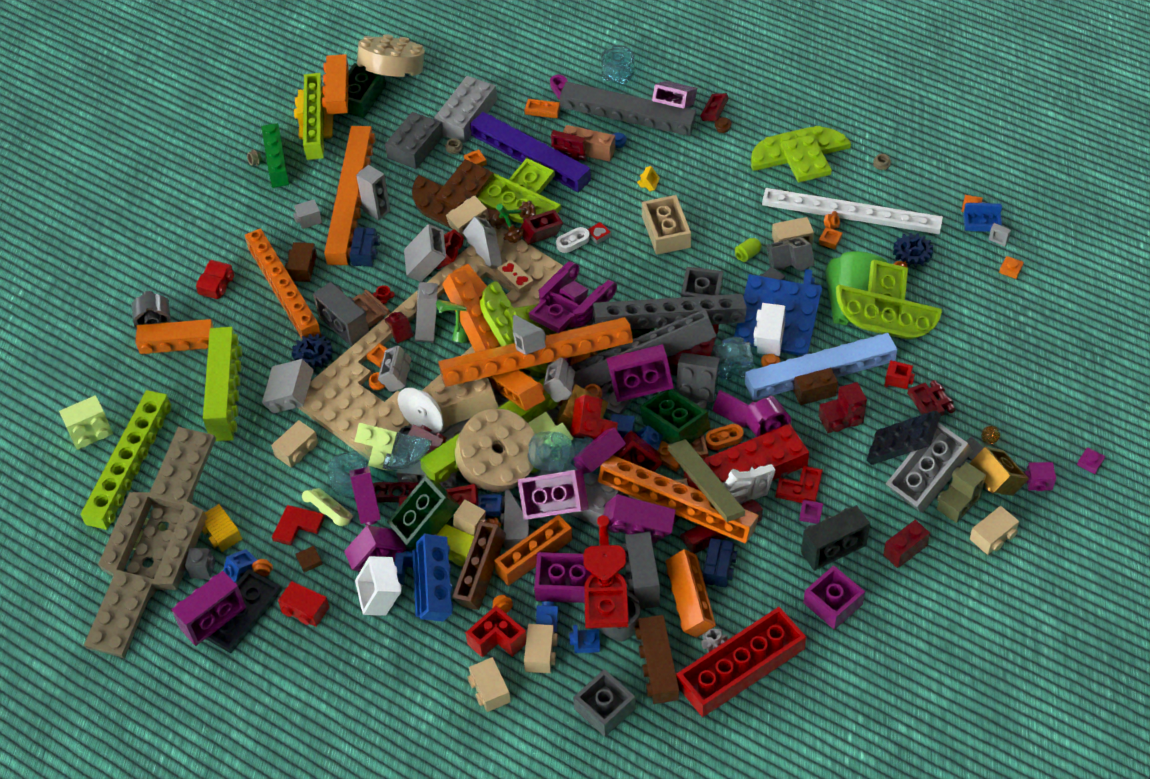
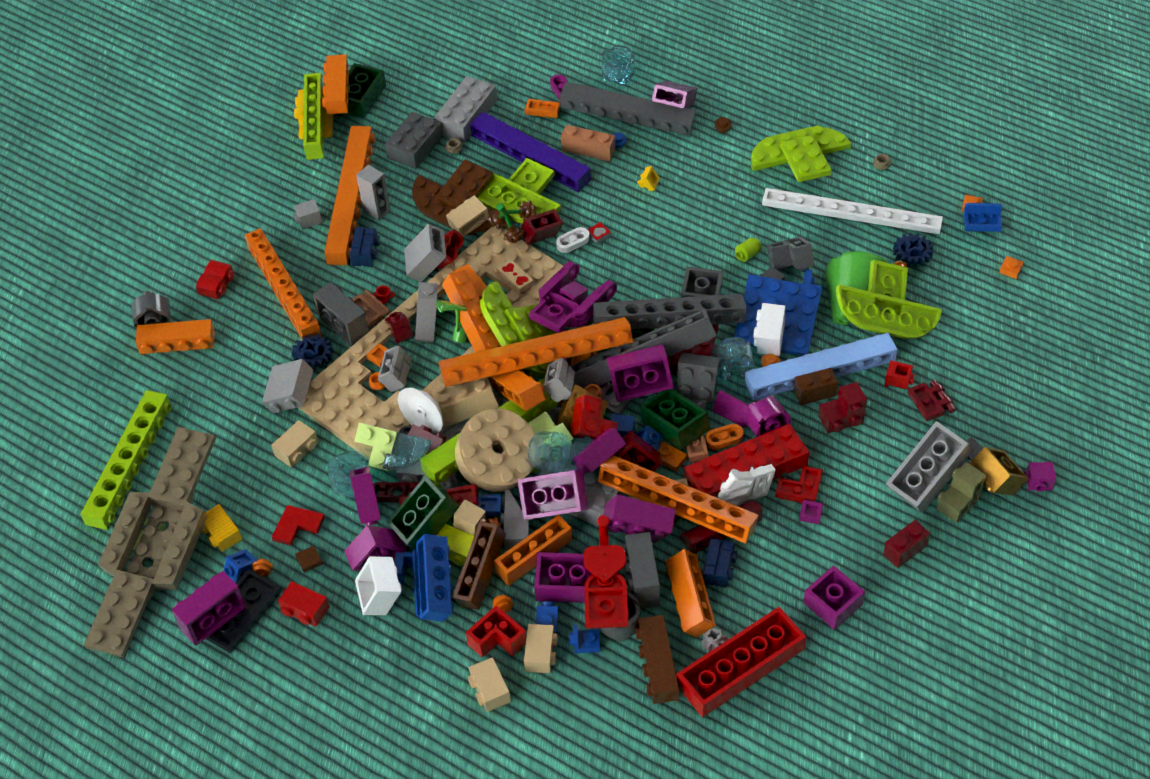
yellowish green brick [59,395,113,450] -> none
dark grey brick [185,548,215,579] -> none
lime brick [203,327,242,442] -> none
dark tan plate [247,149,262,166] -> none
green brick [261,123,289,188] -> none
reddish brown piece [285,242,317,282] -> none
yellowish green plate [302,488,353,526] -> none
tan brick [357,34,425,77] -> none
light grey slope [463,216,503,269] -> none
orange plate [464,149,487,167] -> none
light grey slope [513,315,546,355] -> none
dark red plate [551,130,587,161] -> none
dark grey brick [573,669,636,737] -> none
tan brick [642,195,691,255] -> none
olive tile [668,439,745,522] -> none
dark red plate [700,93,729,121] -> none
tan piece [772,217,814,245] -> none
pearl dark grey brick [801,505,870,571] -> none
orange plate [819,227,842,250] -> none
orange plate [824,211,840,230] -> none
black plate [866,410,941,465] -> none
tan piece [970,506,1019,555] -> none
clear orange plate [981,426,1000,444] -> none
light grey plate [989,223,1011,246] -> none
magenta plate [1077,447,1105,474] -> none

